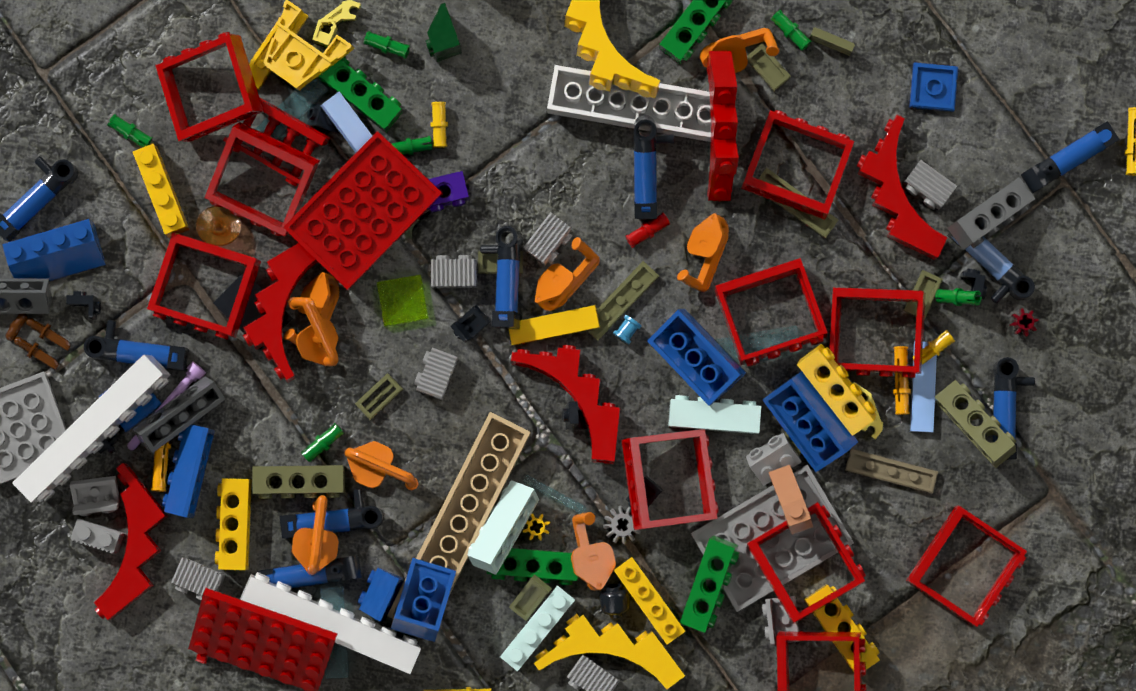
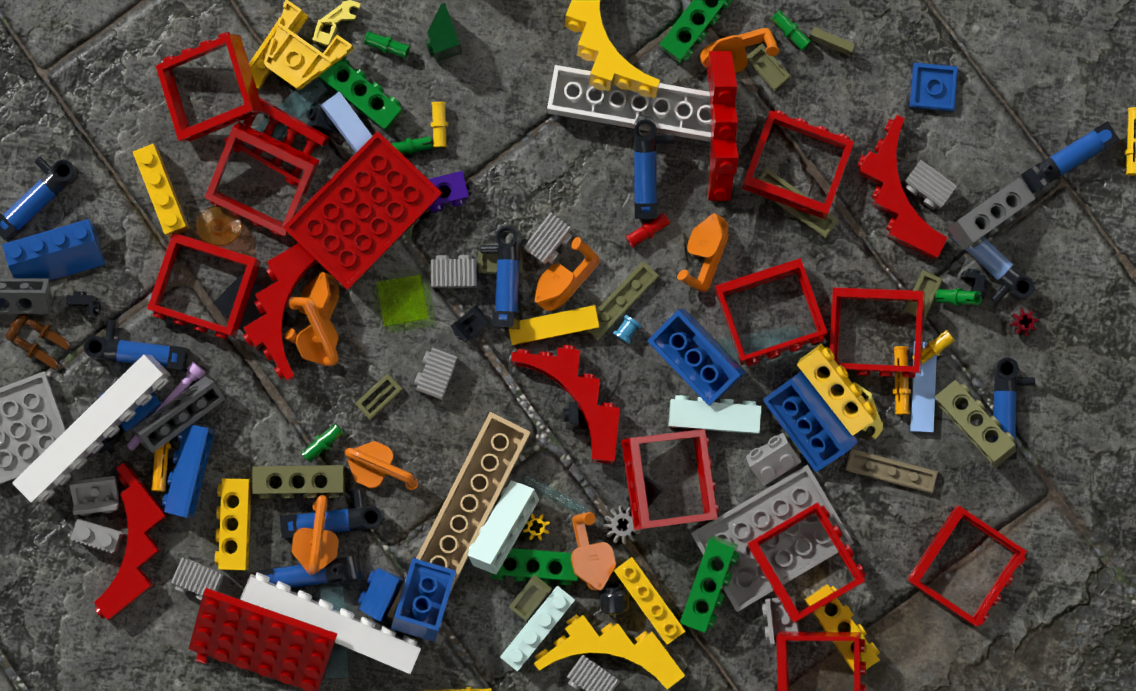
green pin [107,114,153,148] -> none
nougat slope [768,465,813,535] -> none

